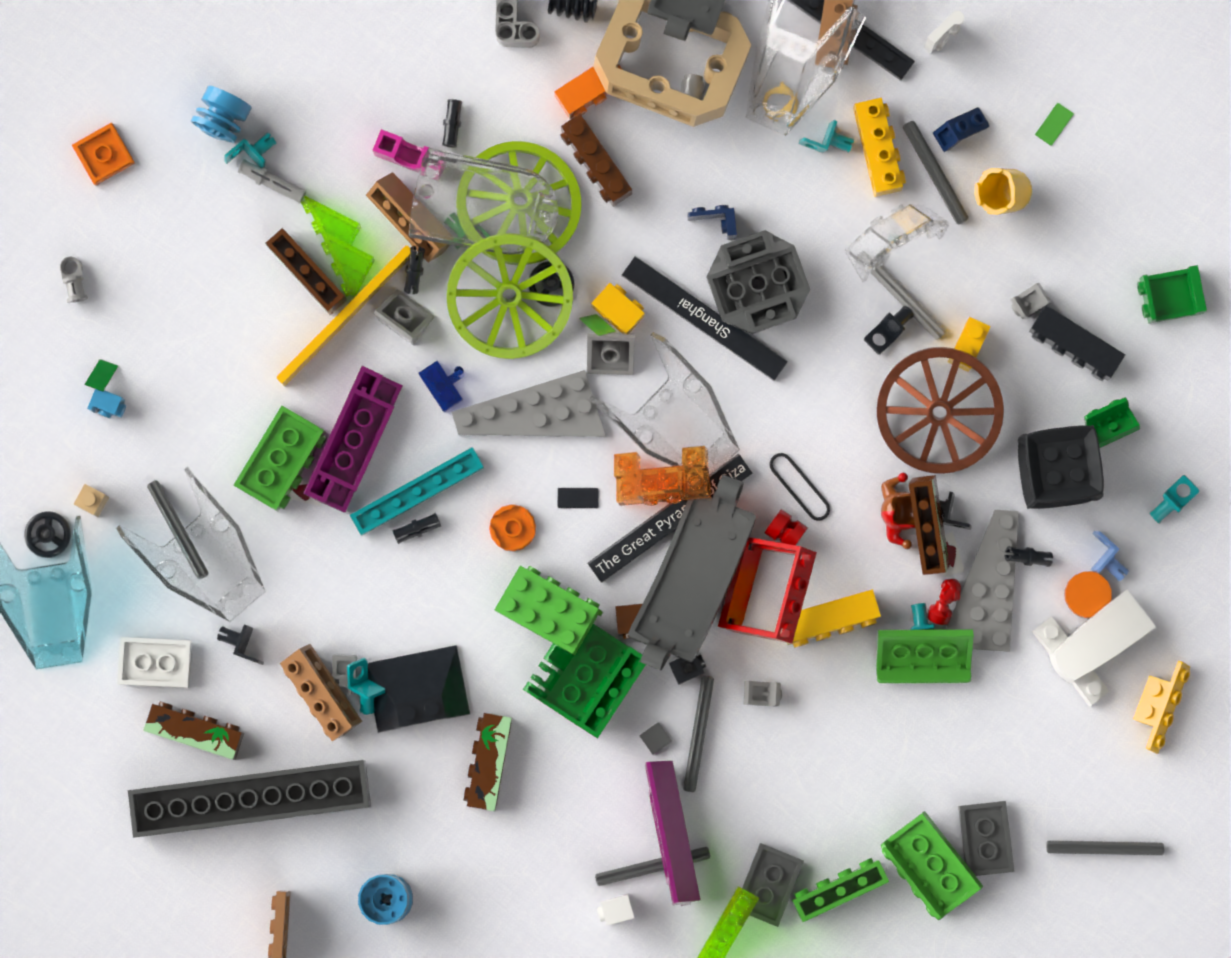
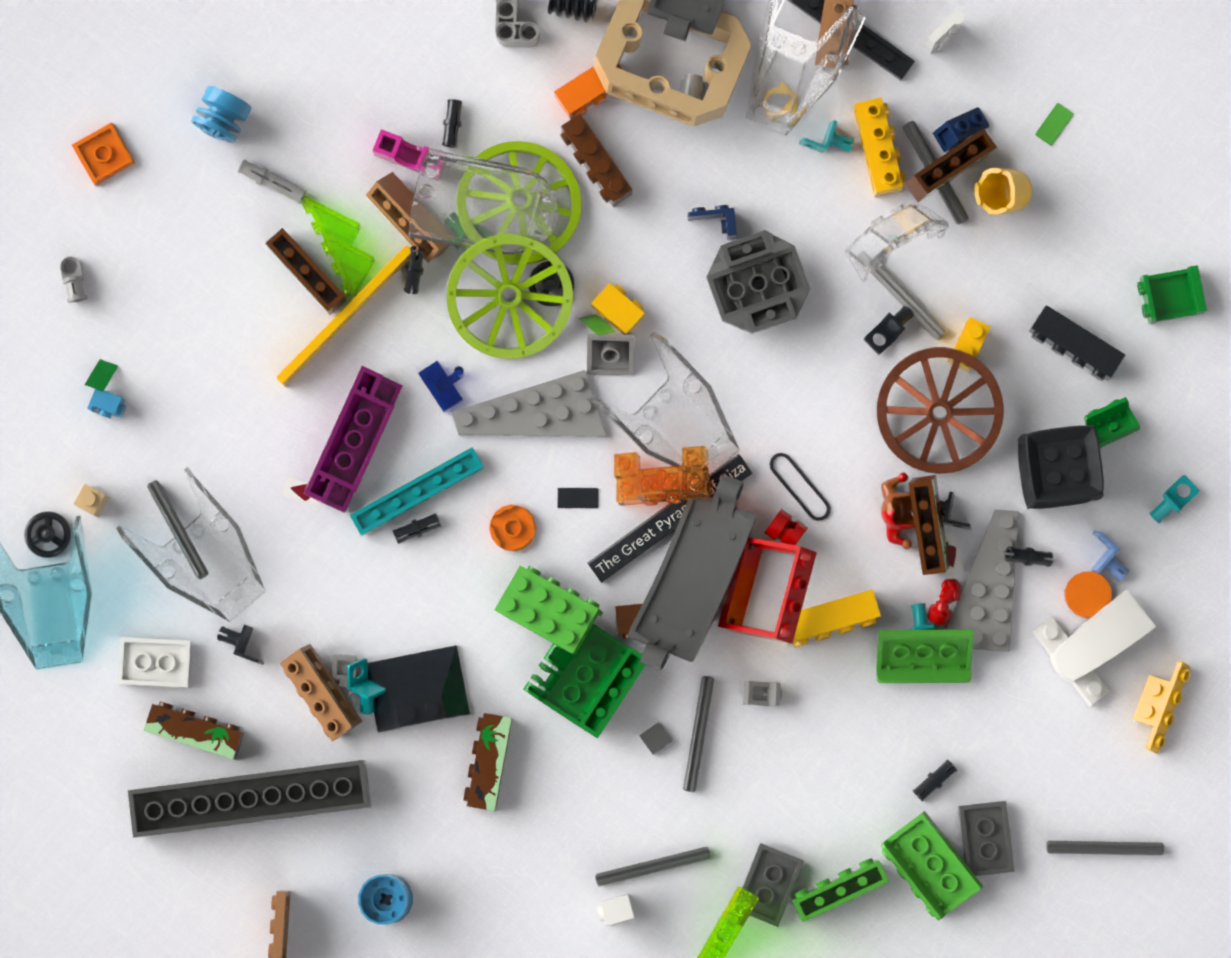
teal bracket [224,132,277,168] -> none
bright green bracket [234,406,327,512] -> none
light grey slope [374,289,434,345] -> none
black tile [622,256,788,381] -> none
magenta slope [645,761,701,906] -> none
black brick [669,654,706,685] -> none
light grey bracket [1010,283,1051,319] -> none
none -> reddish brown brick [905,129,997,202]
none -> black pin [912,759,957,802]

